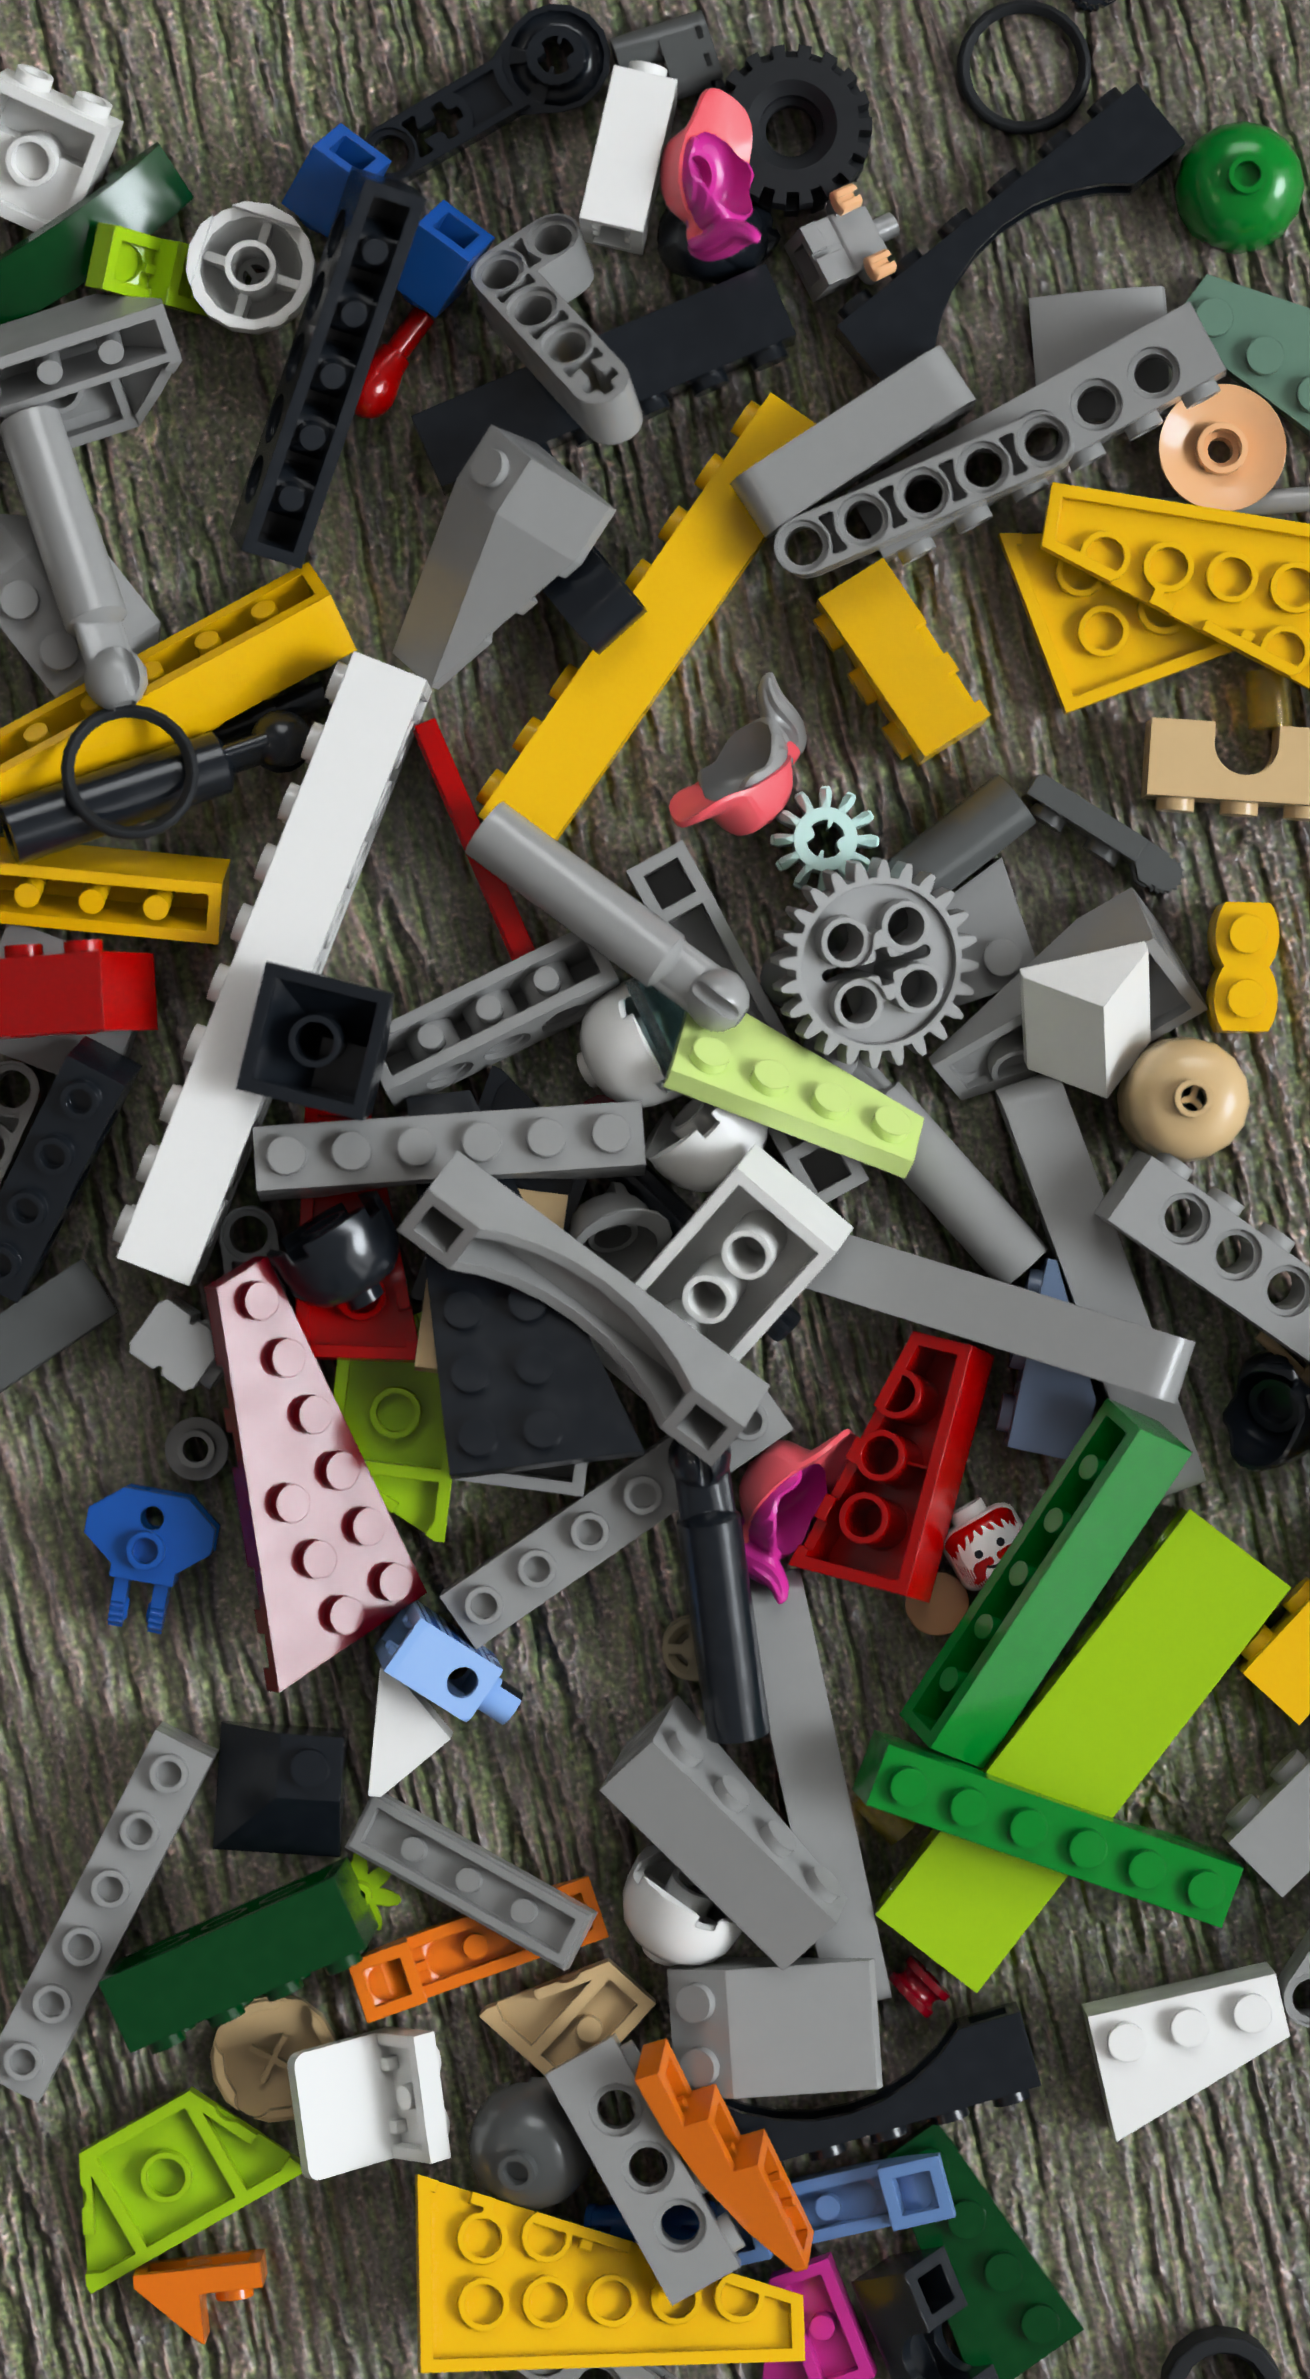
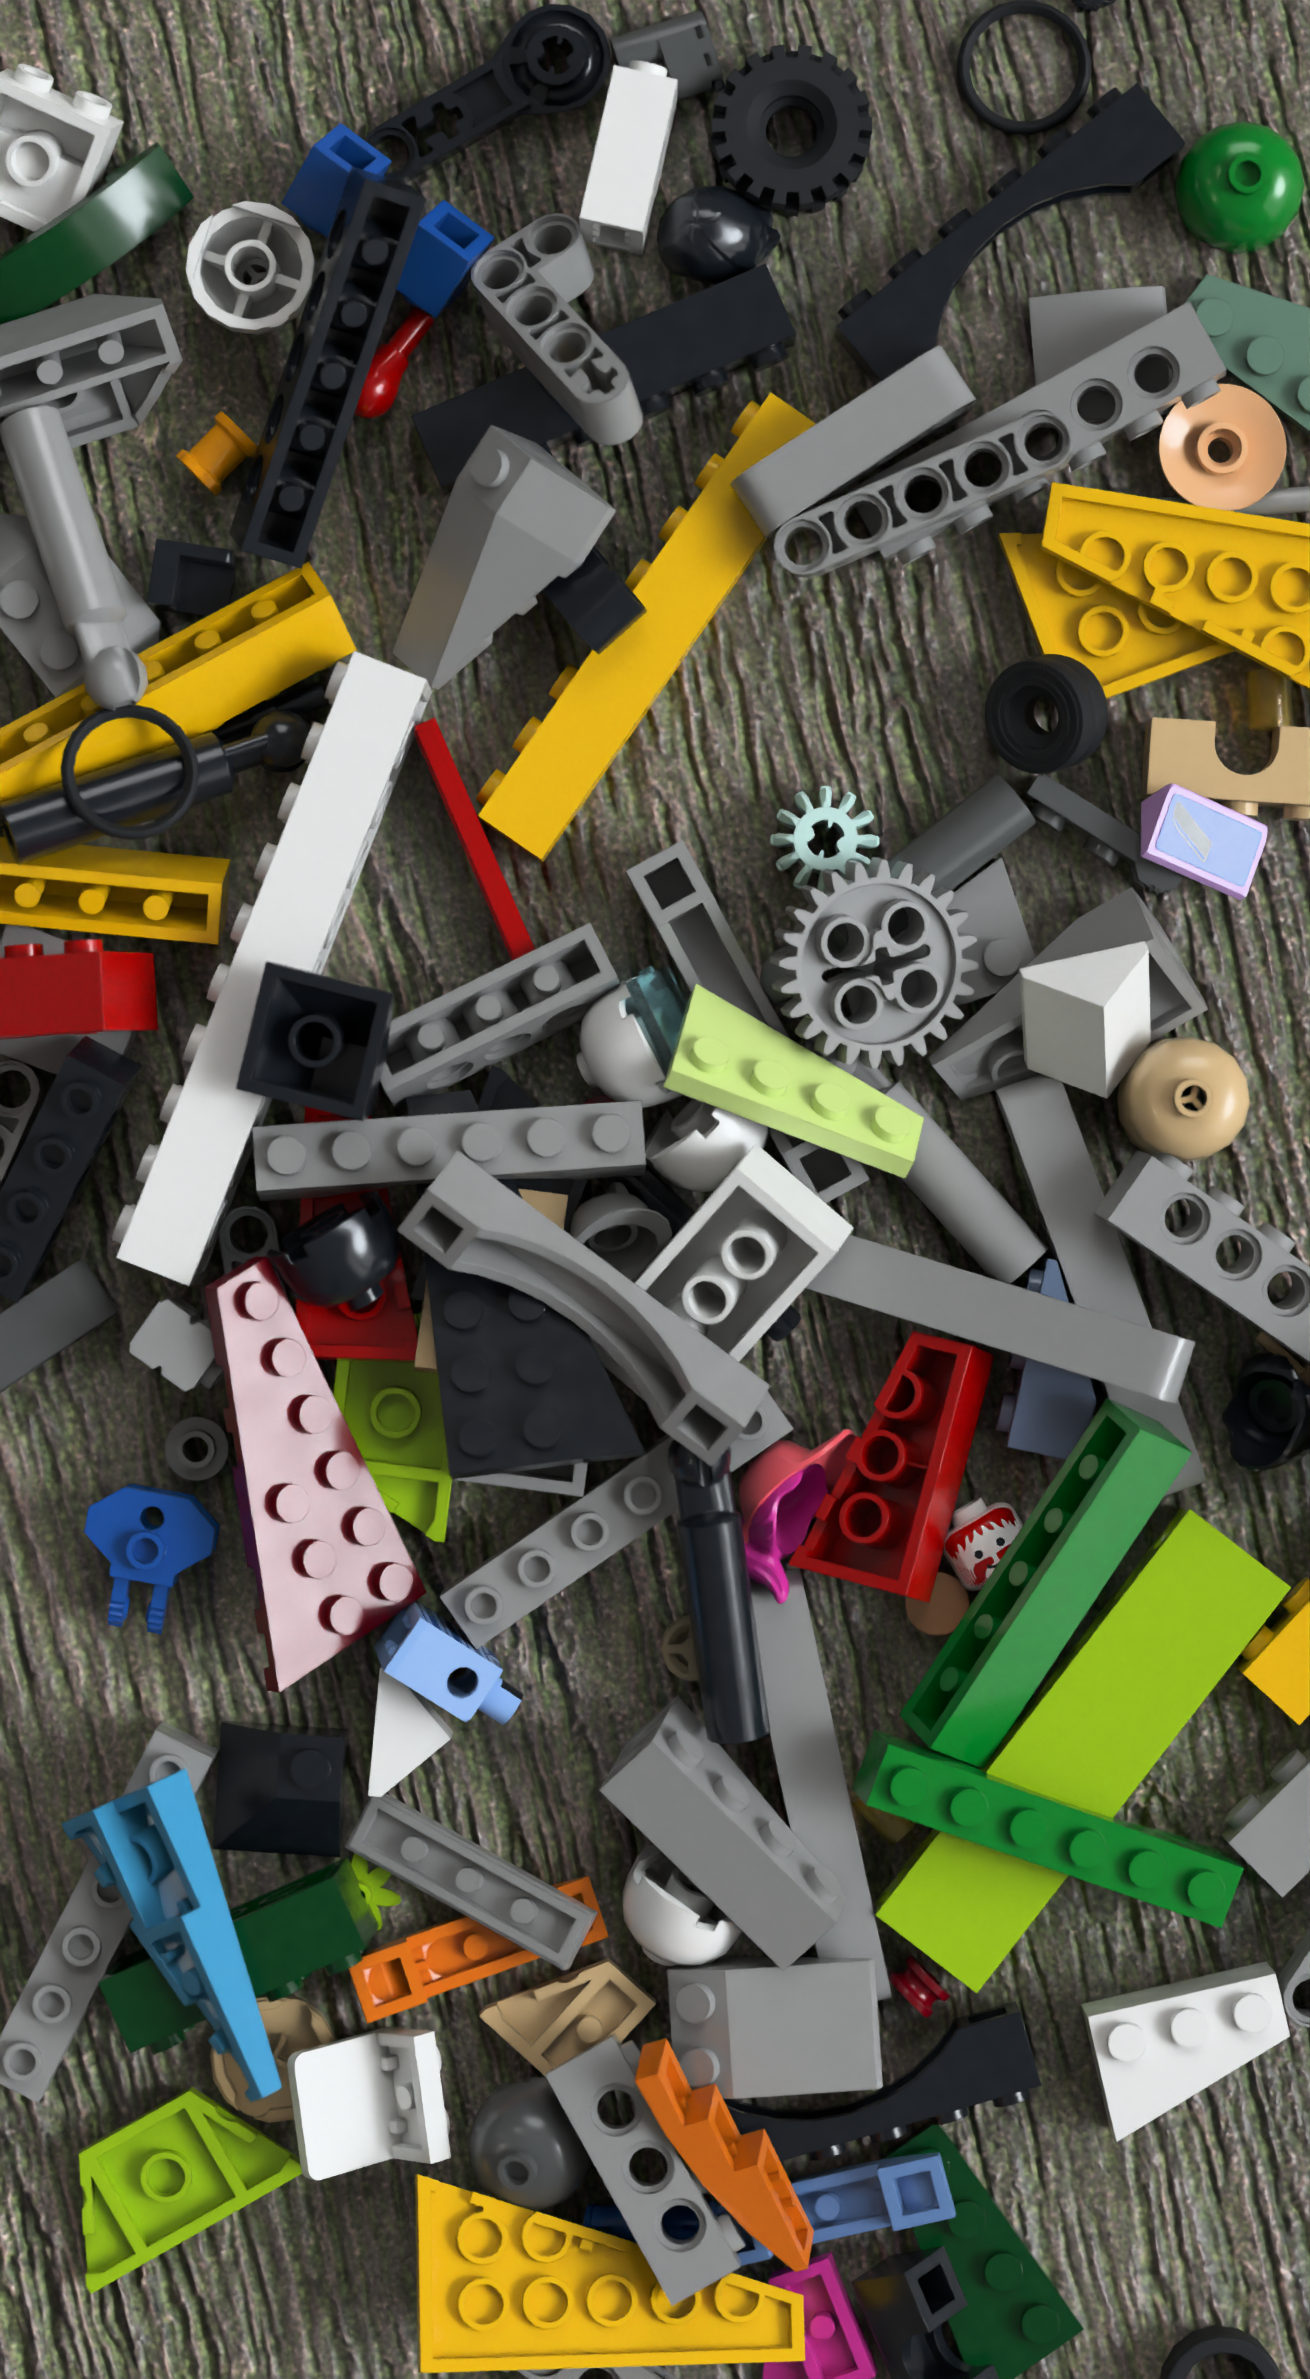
lime slope [85,222,208,317] -> none
orange slope [132,2248,268,2344] -> none
light grey piece [465,802,750,1032] -> none
hair [659,87,761,262] -> none
hair [669,672,807,836] -> none
light grey piece [784,183,900,302] -> none
yellow wedge [813,558,991,766] -> none
yellow brick [1206,902,1279,1034] -> none
none -> dark azure wedge [62,1768,282,2102]
none -> black panel [147,538,238,617]
none -> light orange bush [175,410,257,497]
none -> black tyre [985,654,1108,774]
none -> slope [1141,783,1268,900]

